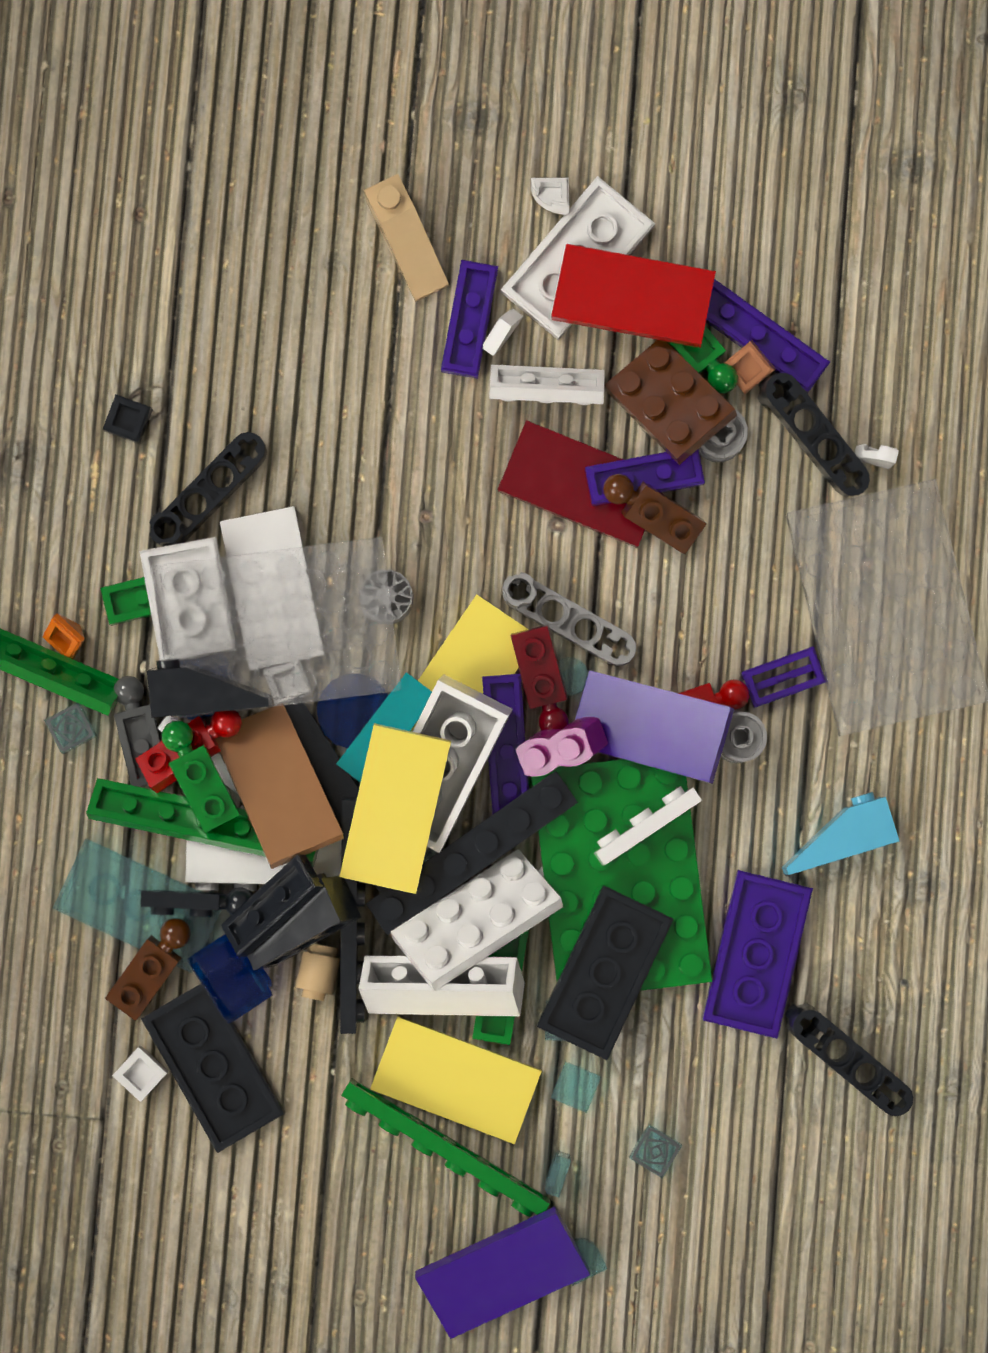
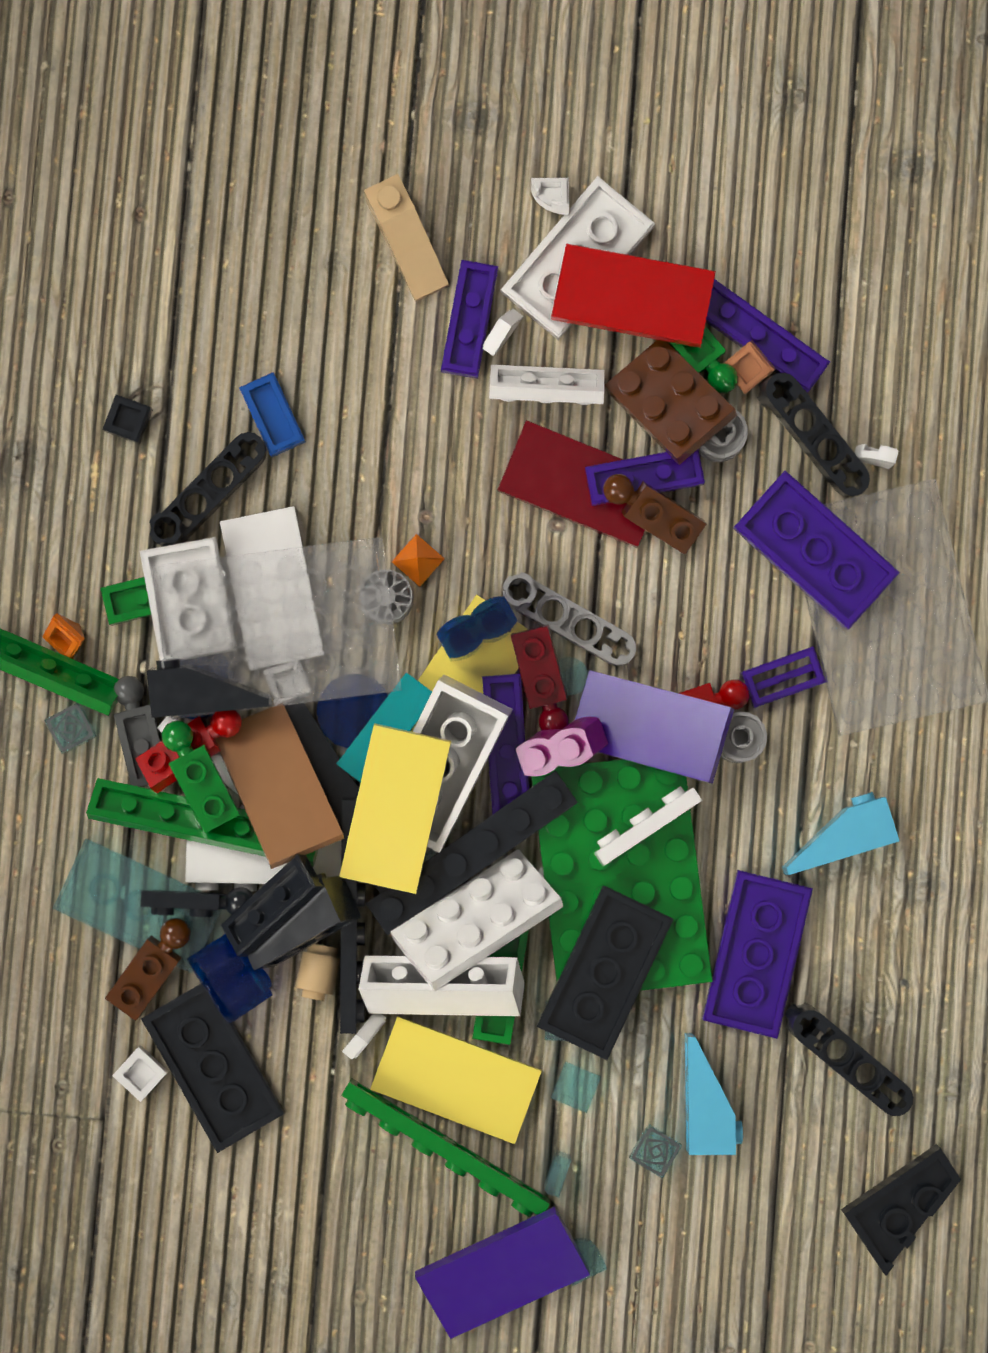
none -> blue tile [239,372,306,458]
none -> white tile [342,1014,386,1060]
none -> orange slope [392,534,445,587]
none -> clear blue brick [436,596,518,662]
none -> medium azure slope [684,1033,743,1155]
none -> dark purple tile [733,470,900,630]
none -> black wing [841,1144,961,1276]

